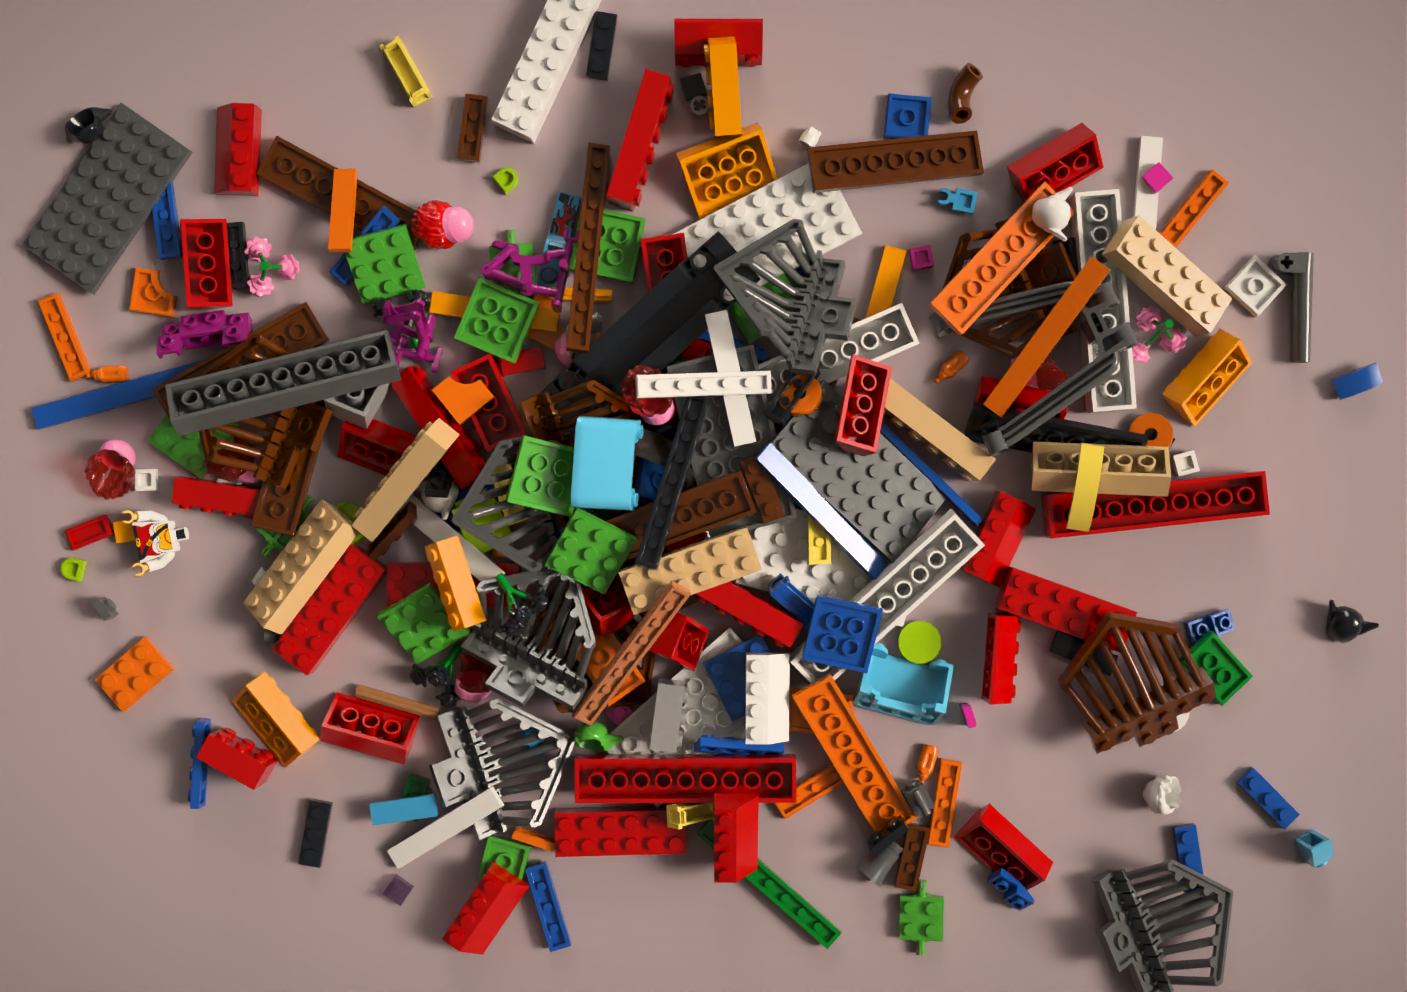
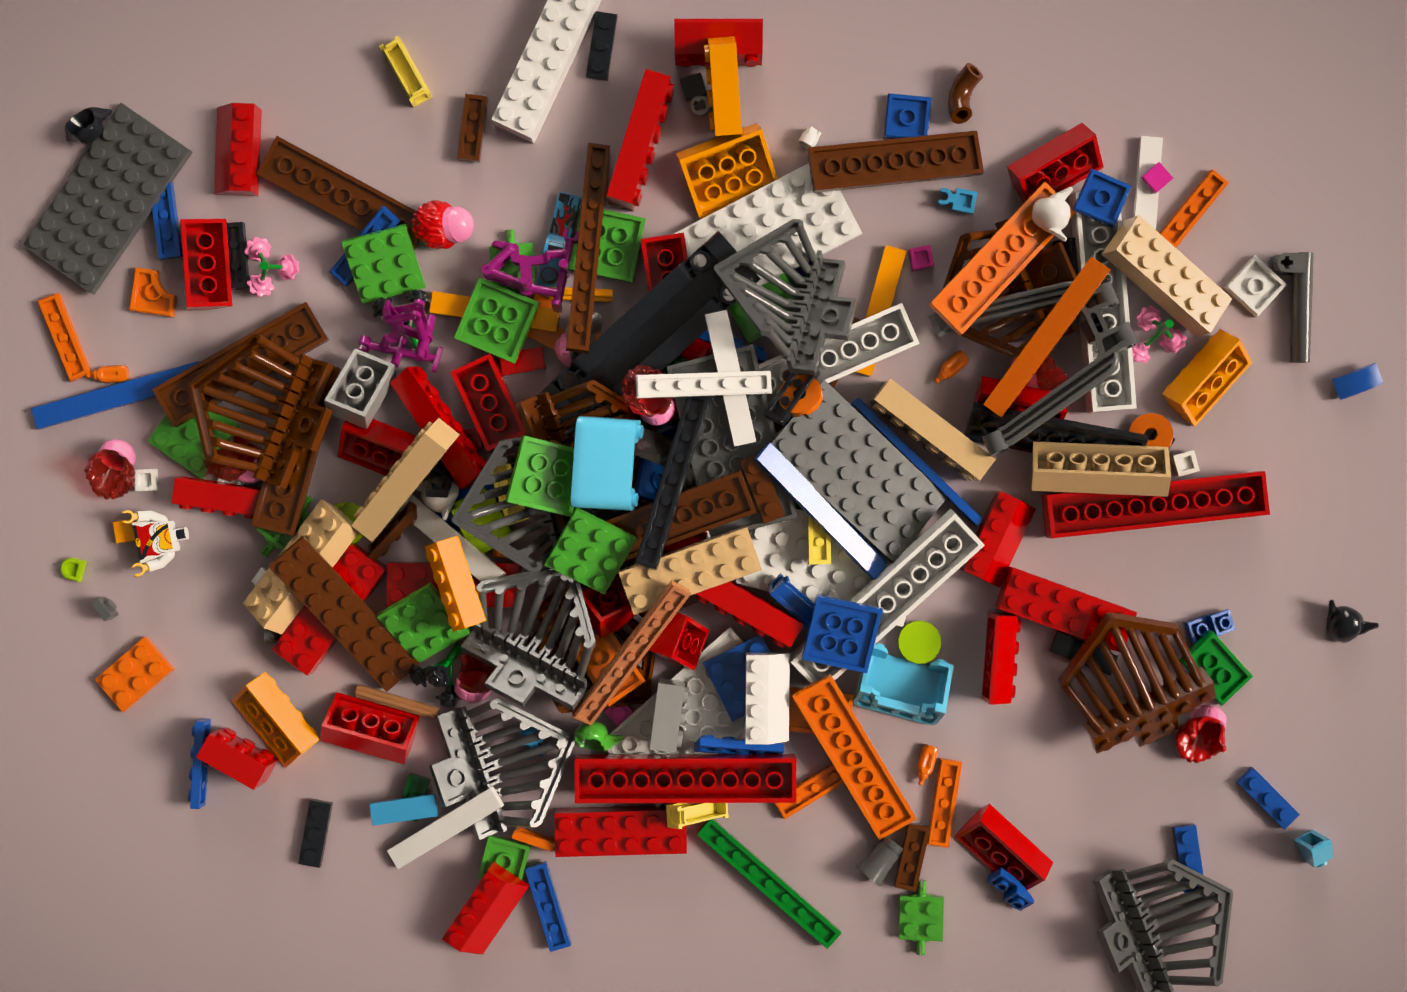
red tile [65,514,115,551] -> none
magenta bracket [156,310,253,359] -> none
dark grey brick [165,330,401,436] -> none
orange tile [328,168,358,253] -> none
clear purple tile [383,874,414,906] -> none
orange tile [432,376,494,425] -> none
lime tile [492,167,519,195] -> none
black plant [495,573,549,637] -> none
red slope [714,793,759,883] -> none
red slope [835,354,892,456] -> none
black plate [867,815,909,856] -> none
dark grey brick [902,780,935,817] -> none
dark pink tile [959,703,977,728] -> none
light yellow slope [1066,443,1104,532] -> none
white hair [1142,775,1182,815] -> none
none -> reddish brown plate [268,535,420,692]
none -> blue tile [1072,168,1132,228]
none -> red hair [1175,704,1227,763]

